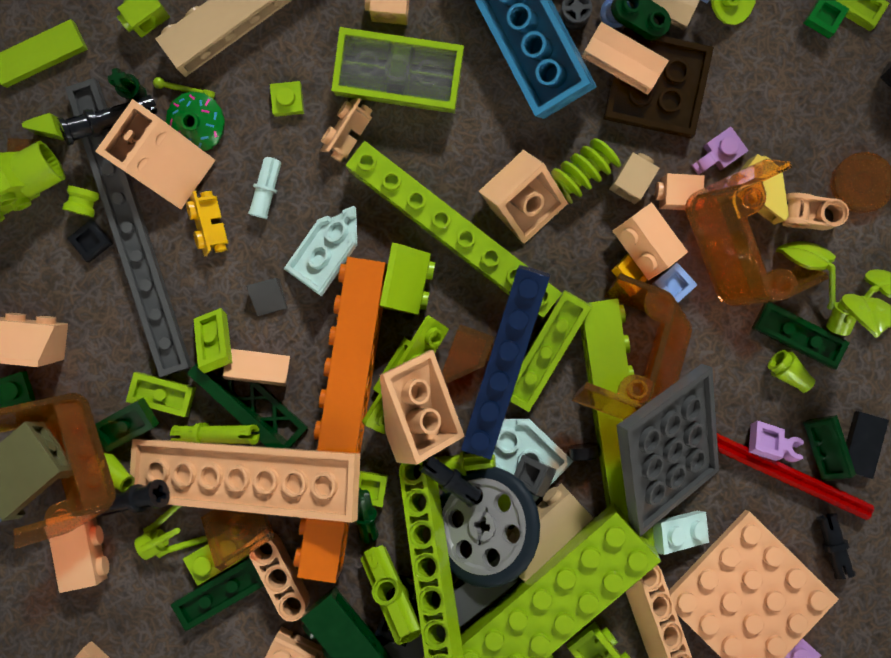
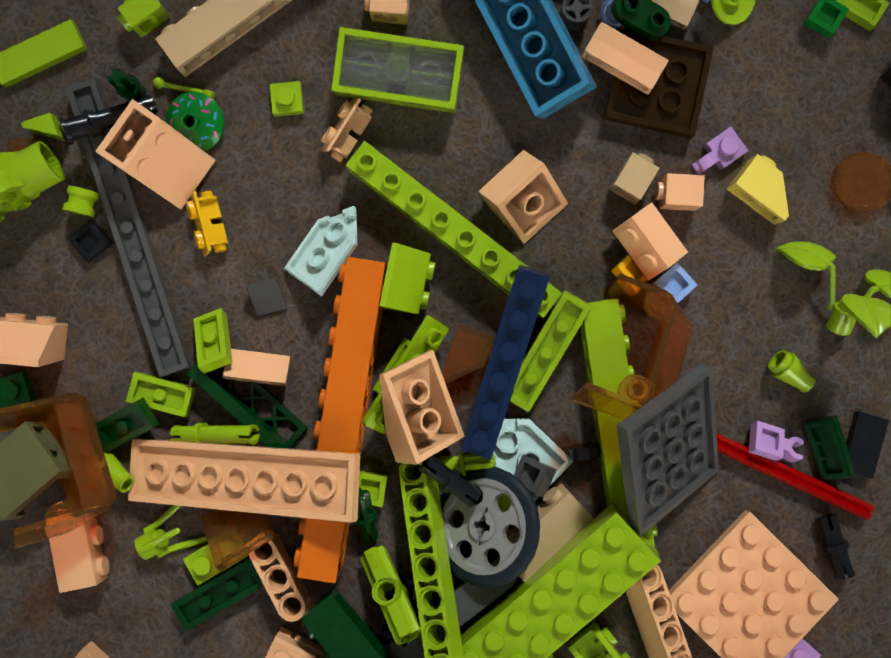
black pin [83,479,170,519] -> none
light aqua axle [248,157,281,219] -> none
lime piece [551,138,621,204] -> none
light aqua plate [653,511,709,555] -> none
clear orange windscreen [685,159,829,306] -> none
dark green tile [752,301,850,370] -> none
light nougat piece [782,193,849,231] -> none

